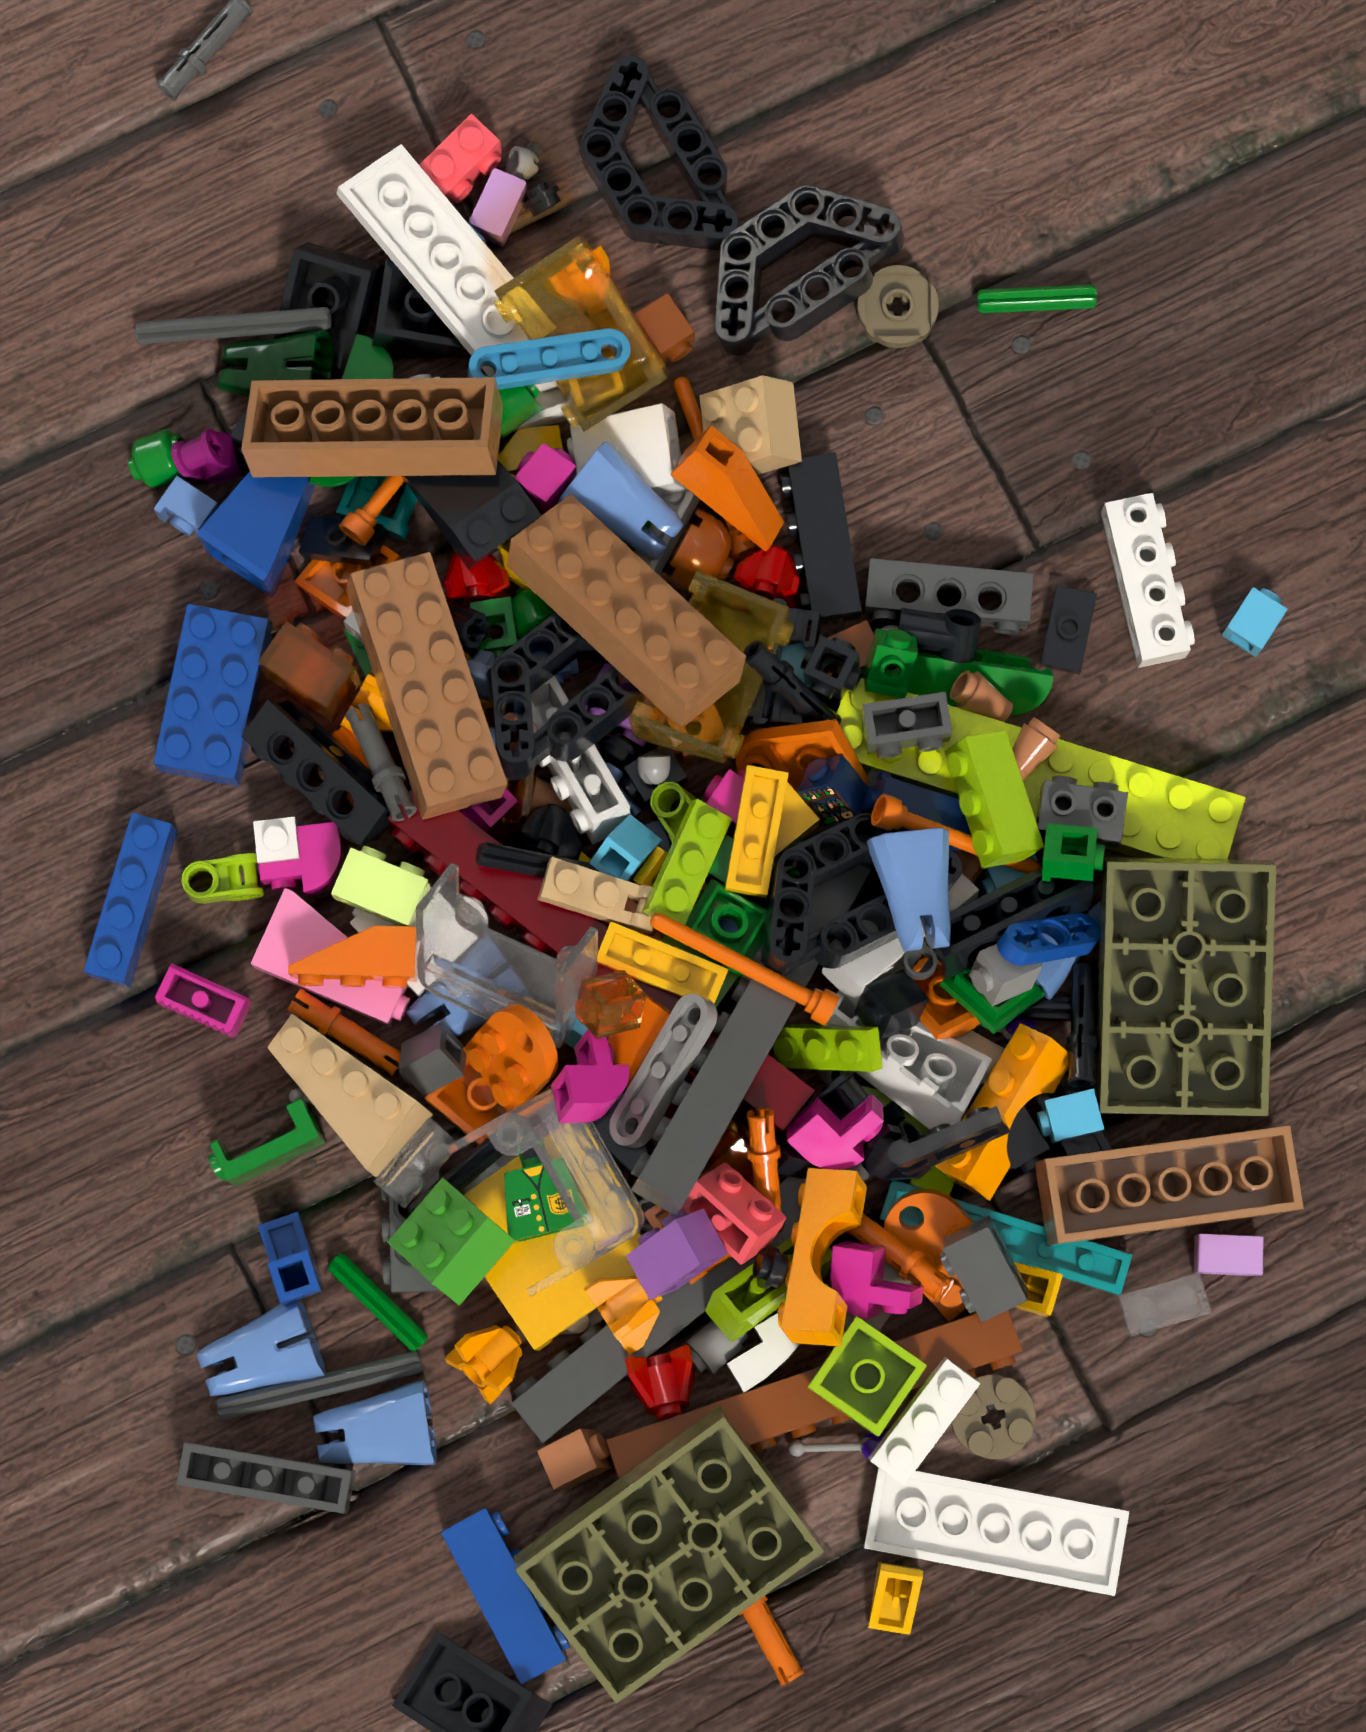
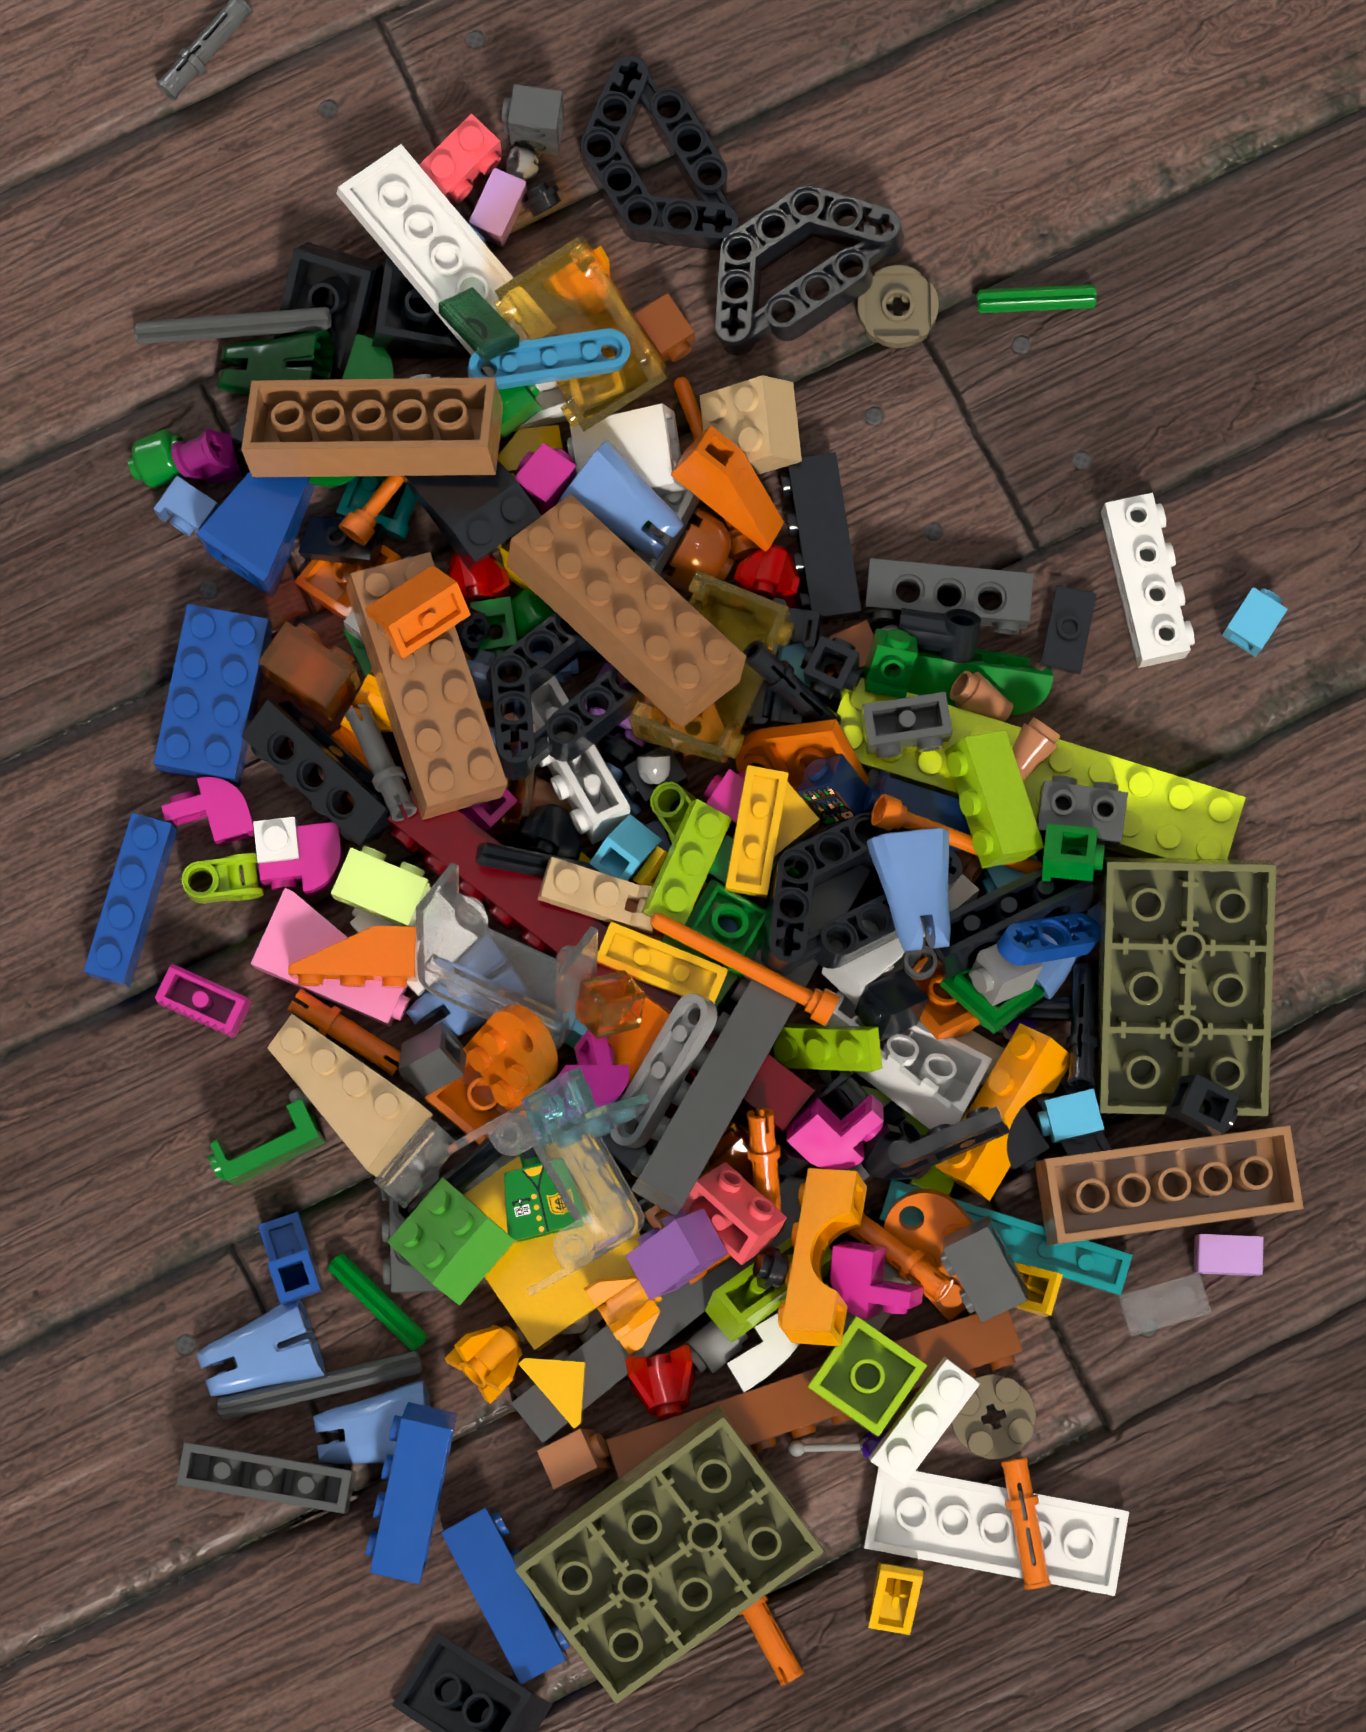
none -> dark pink brick [161,777,255,847]
none -> orange panel [365,566,471,659]
none -> blue brick [366,1402,458,1584]
none -> clear green tile [438,287,520,362]
none -> dark grey brick [502,84,565,156]
none -> yellow slope [518,1358,586,1429]
none -> clear light blue bracket [521,1067,650,1149]
none -> orange pin [1001,1457,1051,1590]
none -> black brick [1164,1074,1240,1136]

